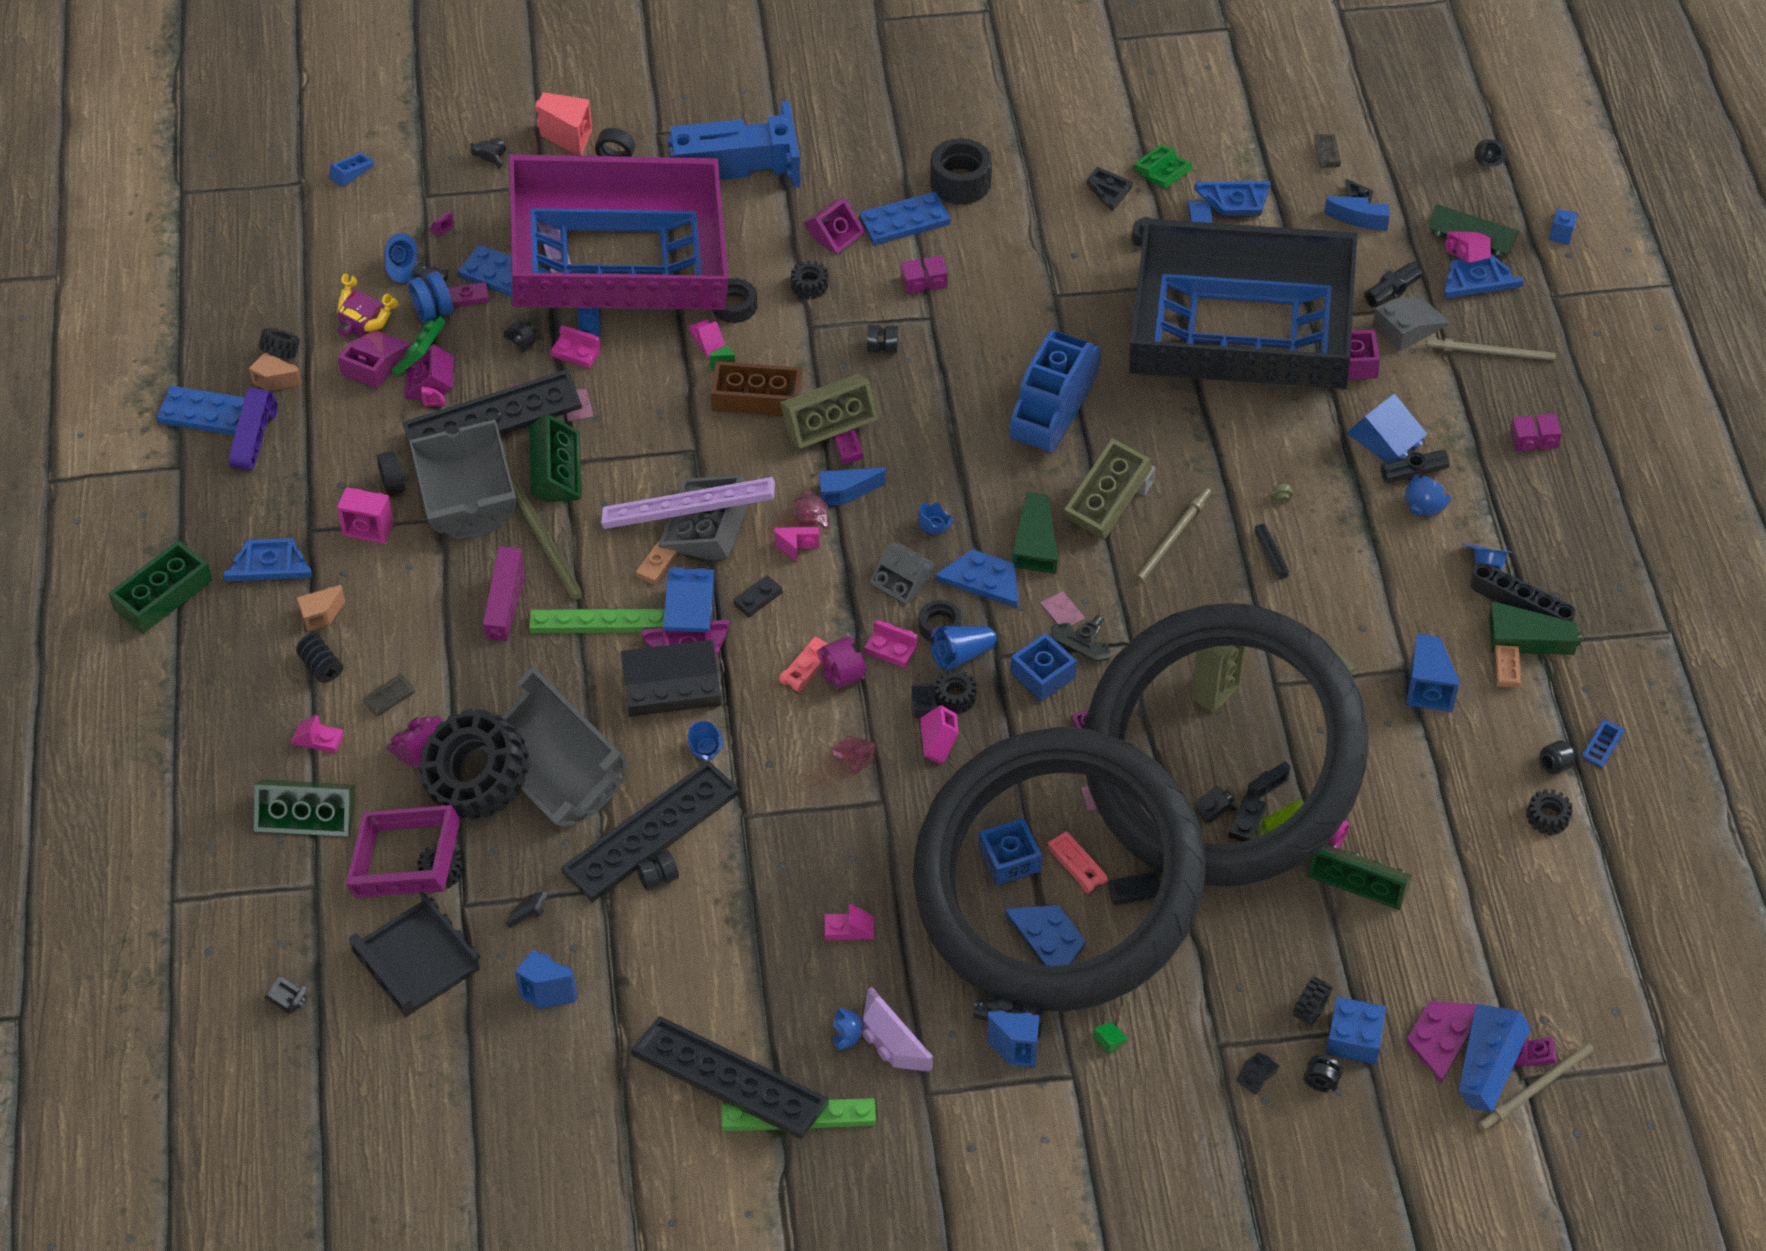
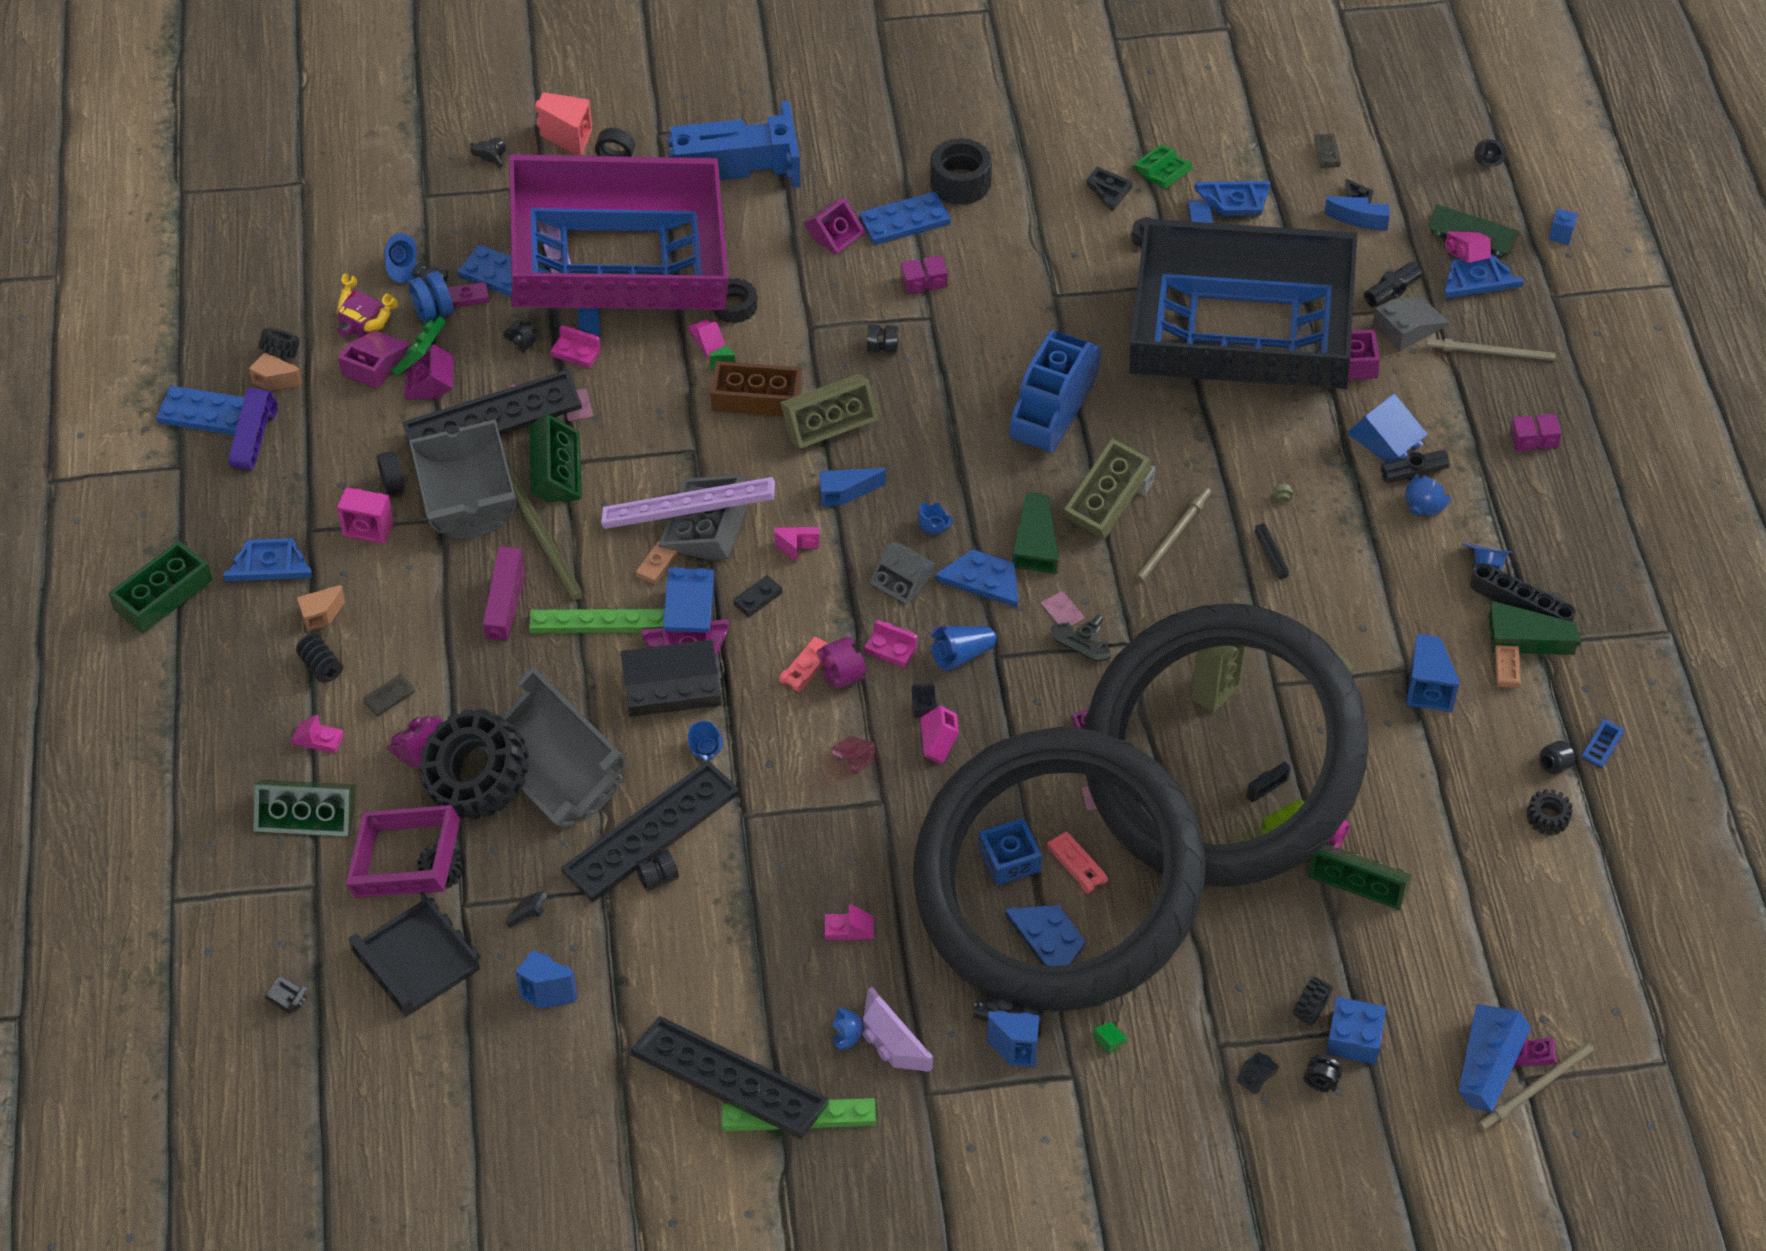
blue slope [329,153,375,187] -> none
dark pink tile [421,386,446,407] -> none
magenta slope [430,211,454,237] -> none
black tyre [791,260,829,299] -> none
clear pink head [794,491,830,529] -> none
magenta plate [833,429,864,465] -> none
black tyre [918,600,962,643] -> none
black tyre [935,669,976,714] -> none
blue brick [1010,633,1077,701] -> none
black plate [1108,871,1160,905] -> none
black bracket [1195,786,1237,823] -> none
black plate [1229,795,1267,842] -> none
magenta wing [1406,1001,1476,1083] -> none

